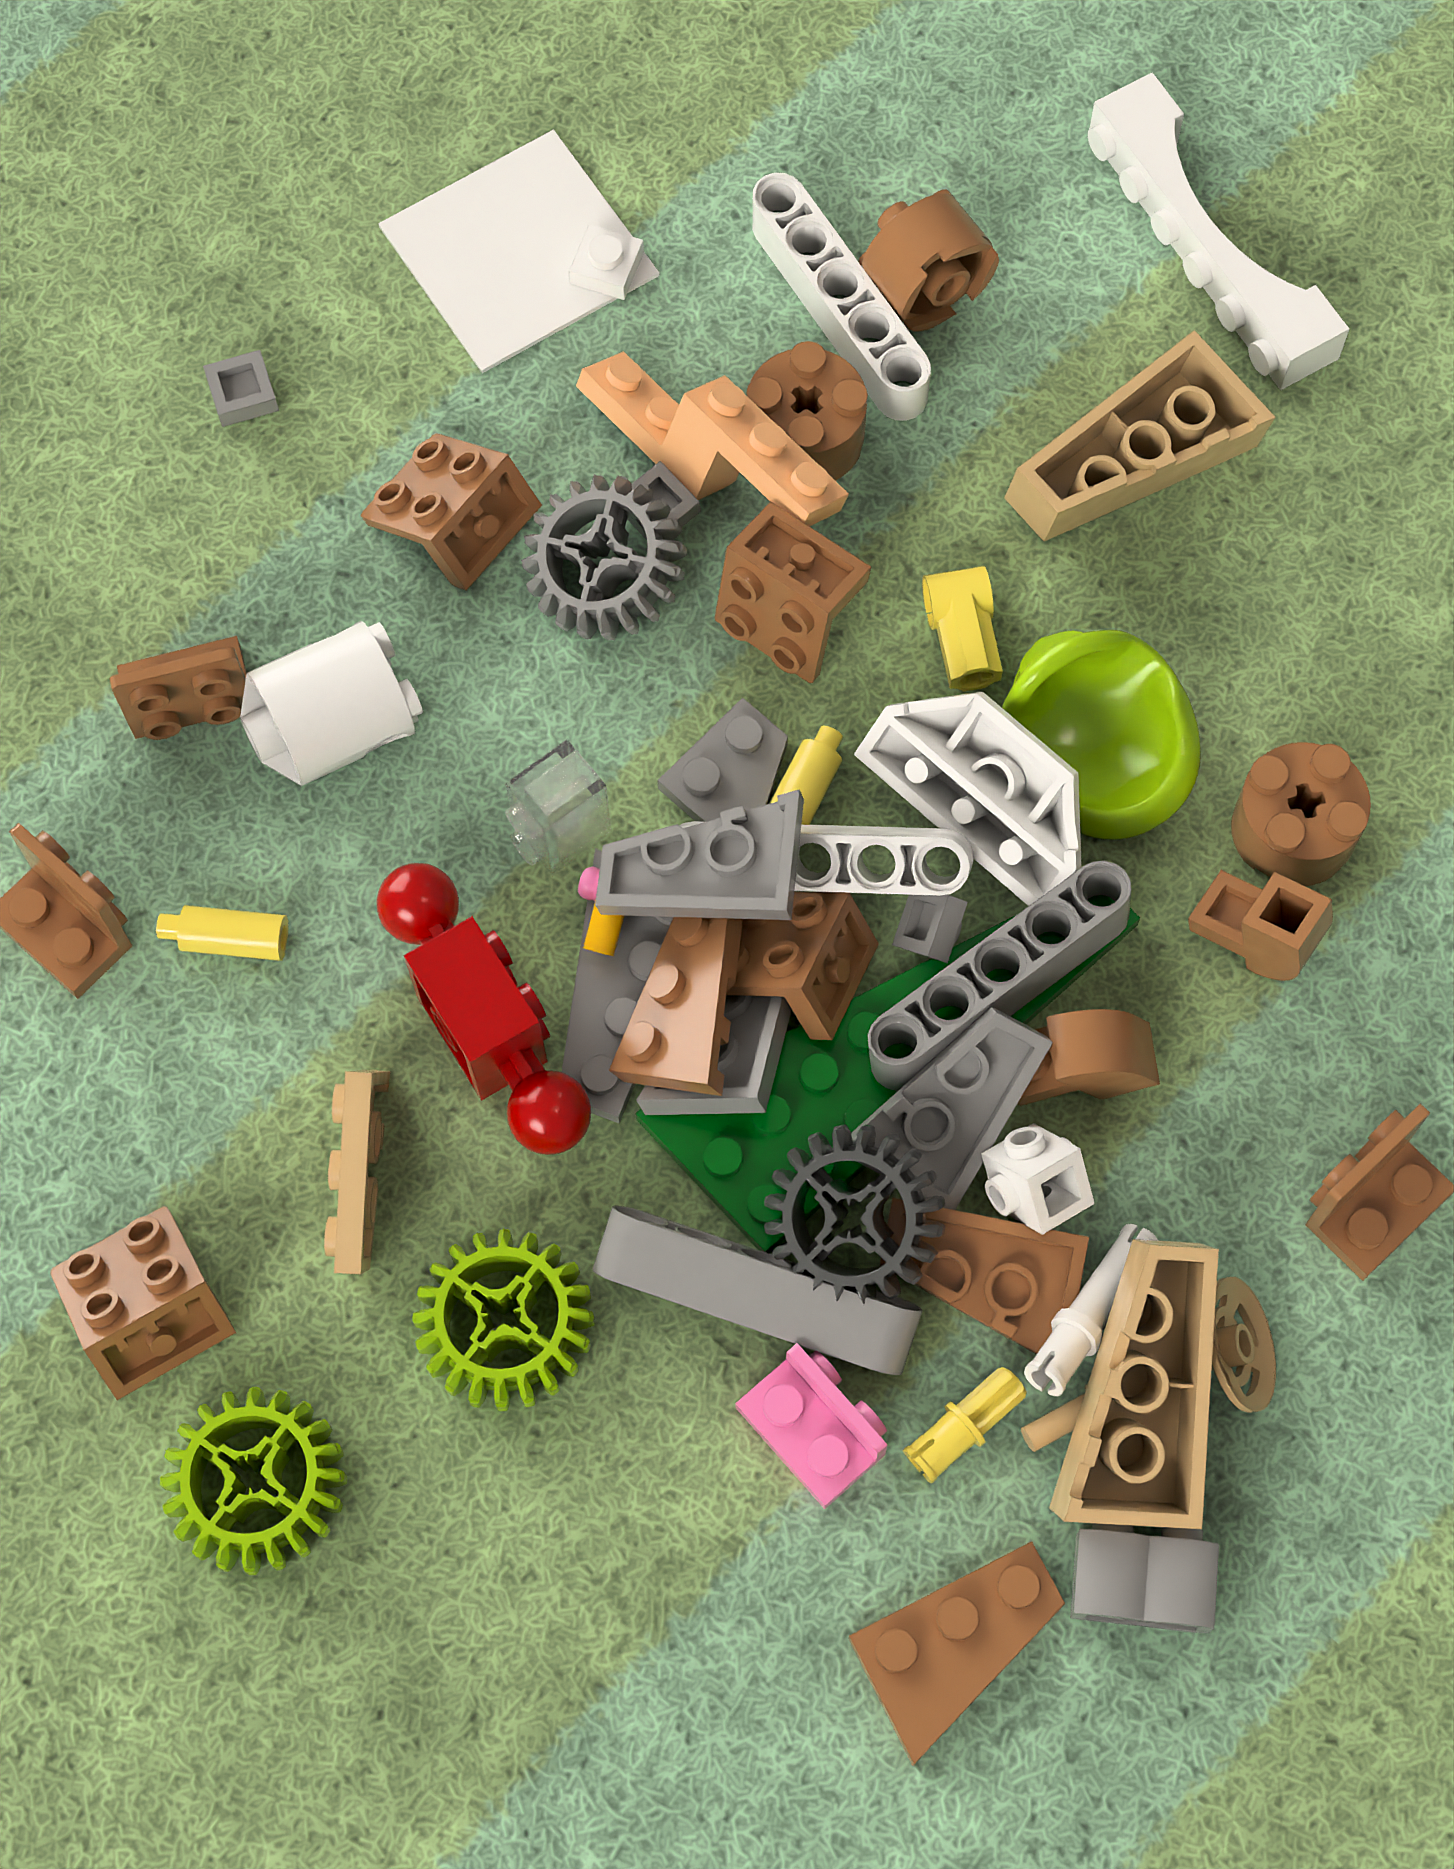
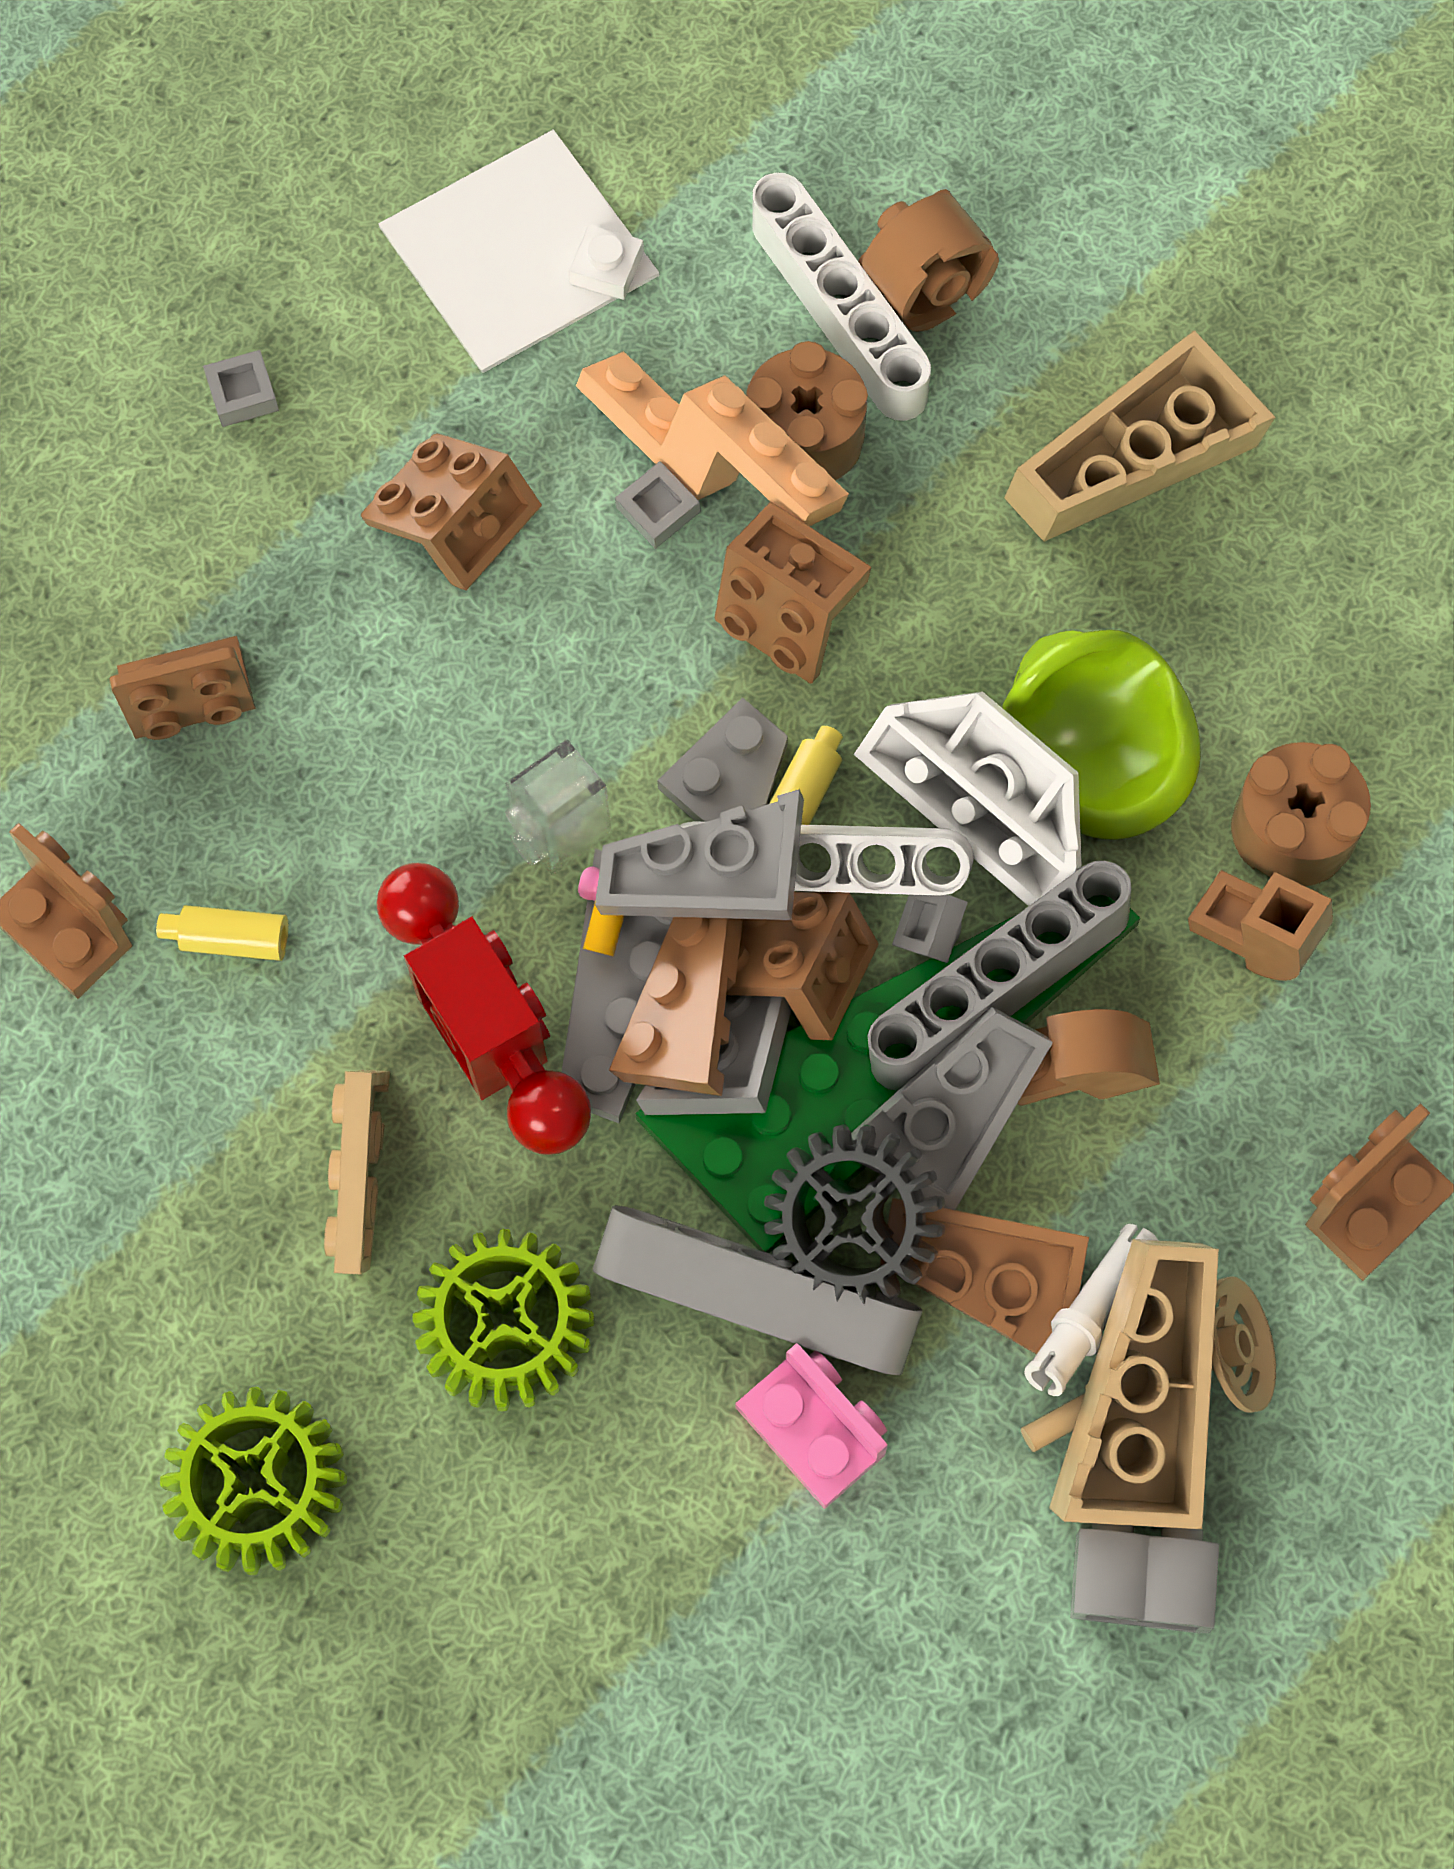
medium nougat bracket [50,1206,236,1400] -> none
white cylinder [240,621,423,786] -> none
light grey gear [521,474,687,640] -> none
medium nougat wing [848,1541,1065,1766] -> none
light yellow axle [903,1367,1027,1483] -> none
light yellow piece [922,566,1003,692] -> none
white brick [981,1123,1095,1235] -> none
white arch [1088,72,1349,390] -> none

